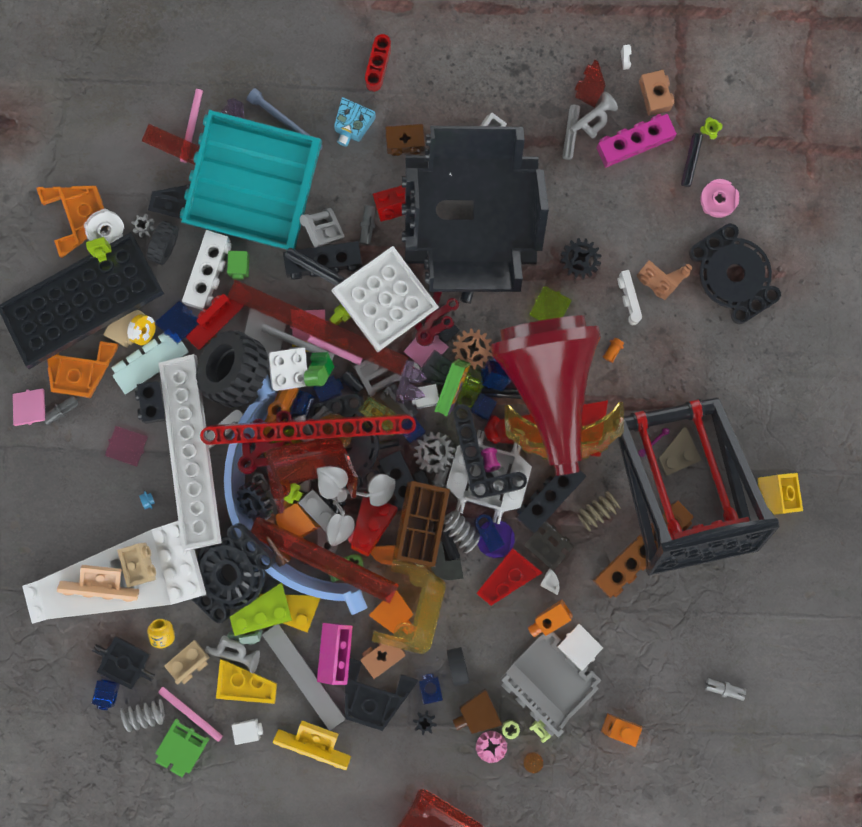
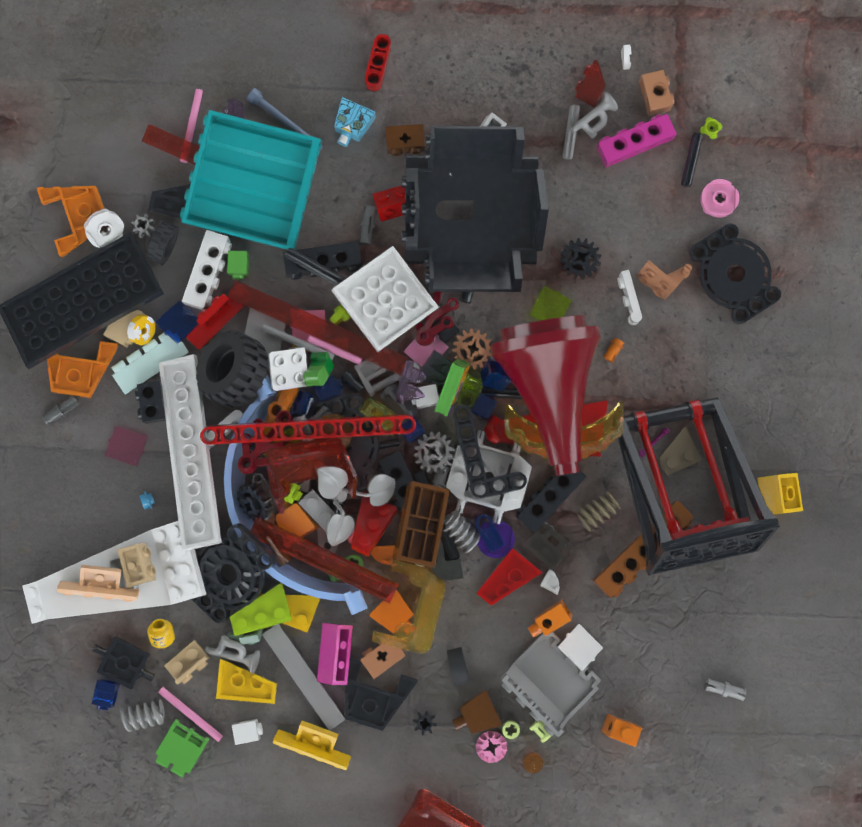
bright pink piece [13,388,45,426] -> none
lime tile [86,237,112,262] -> none
light grey plate [300,208,345,248] -> none
clear blue brick [419,673,443,705] -> none
dark pink bush [481,448,501,472] -> none

